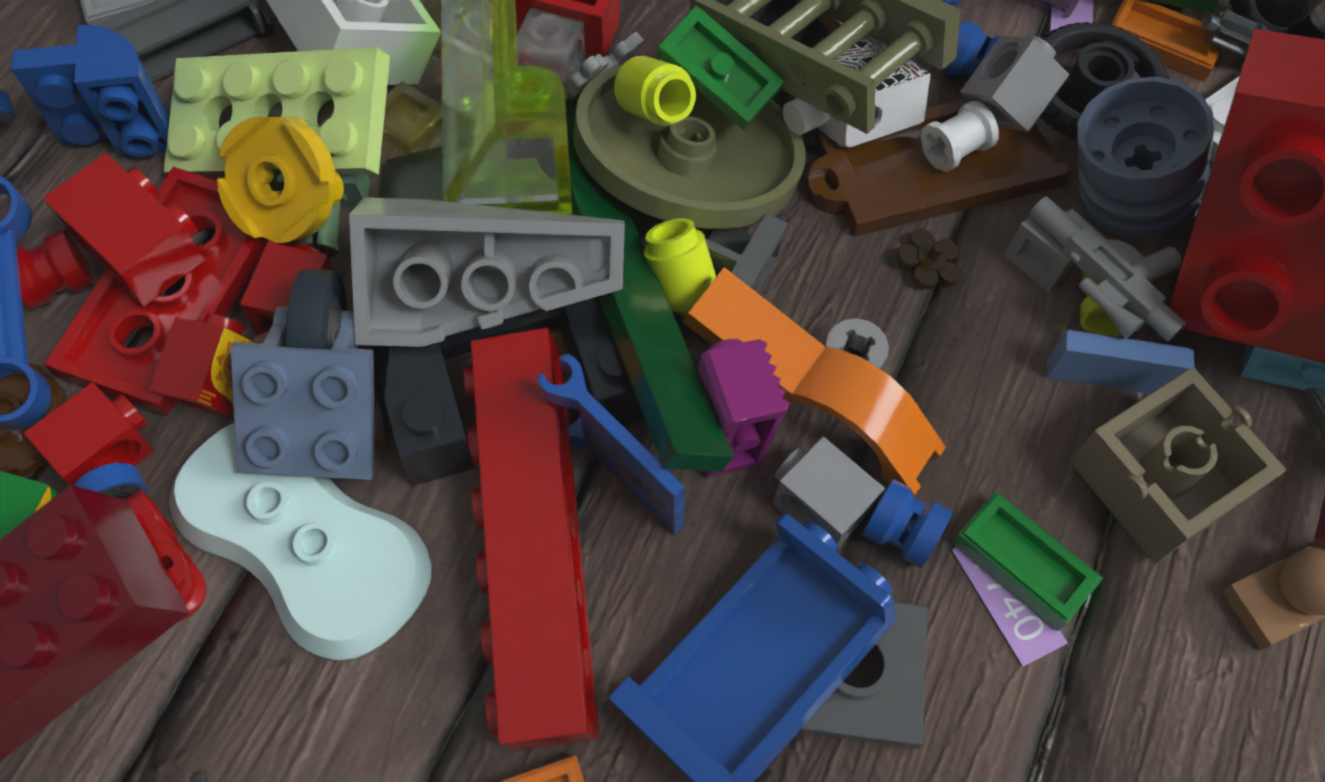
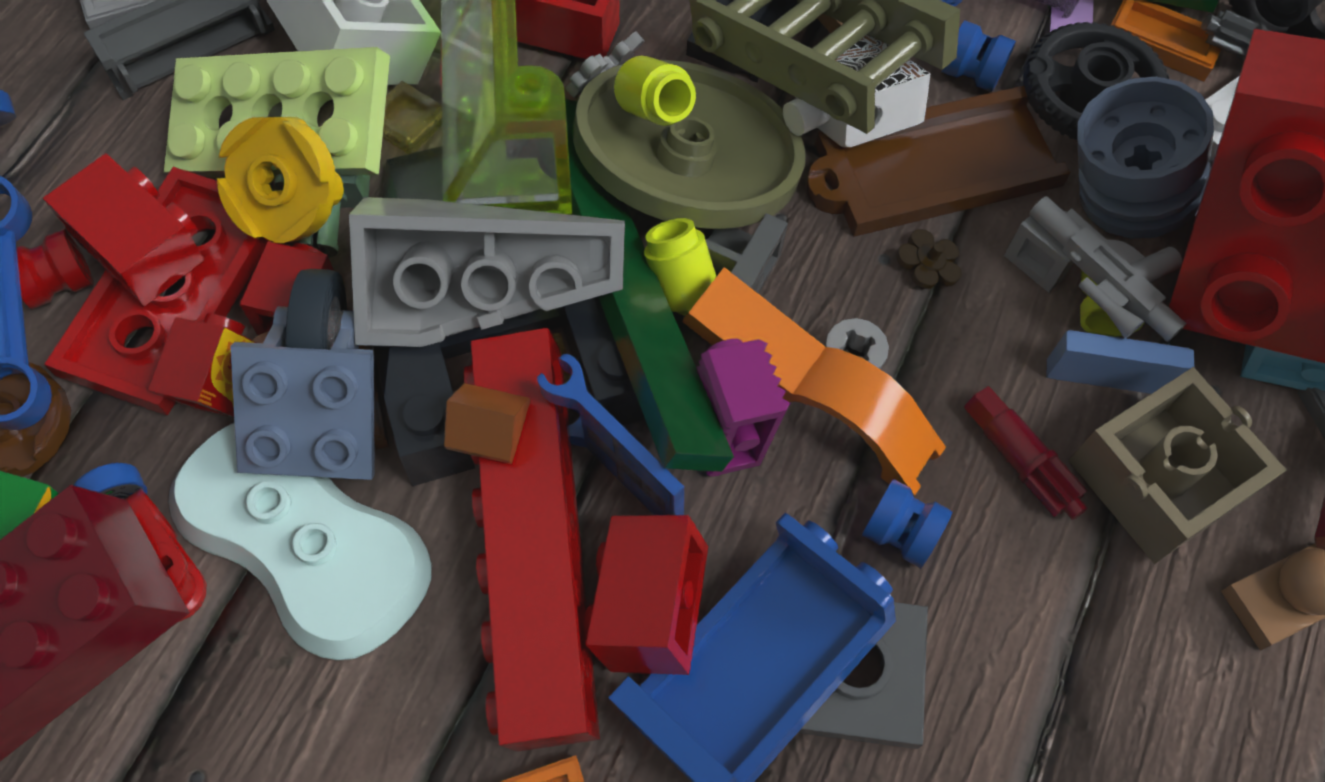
blue brick [11,25,170,158] -> none
red brick [24,382,155,485] -> none
clear brick [510,8,585,100] -> none
green hinge [657,5,785,130] -> none
light grey brick [773,436,885,548] -> none
white bush [920,101,999,172] -> none
lavender sticker [951,547,1068,667] -> none
green tile [952,491,1103,631] -> none
light grey brick [960,35,1069,132] -> none
none -> dark orange slope [444,383,530,464]
none -> red brick [583,515,708,675]
none -> dark red piece [964,386,1088,520]

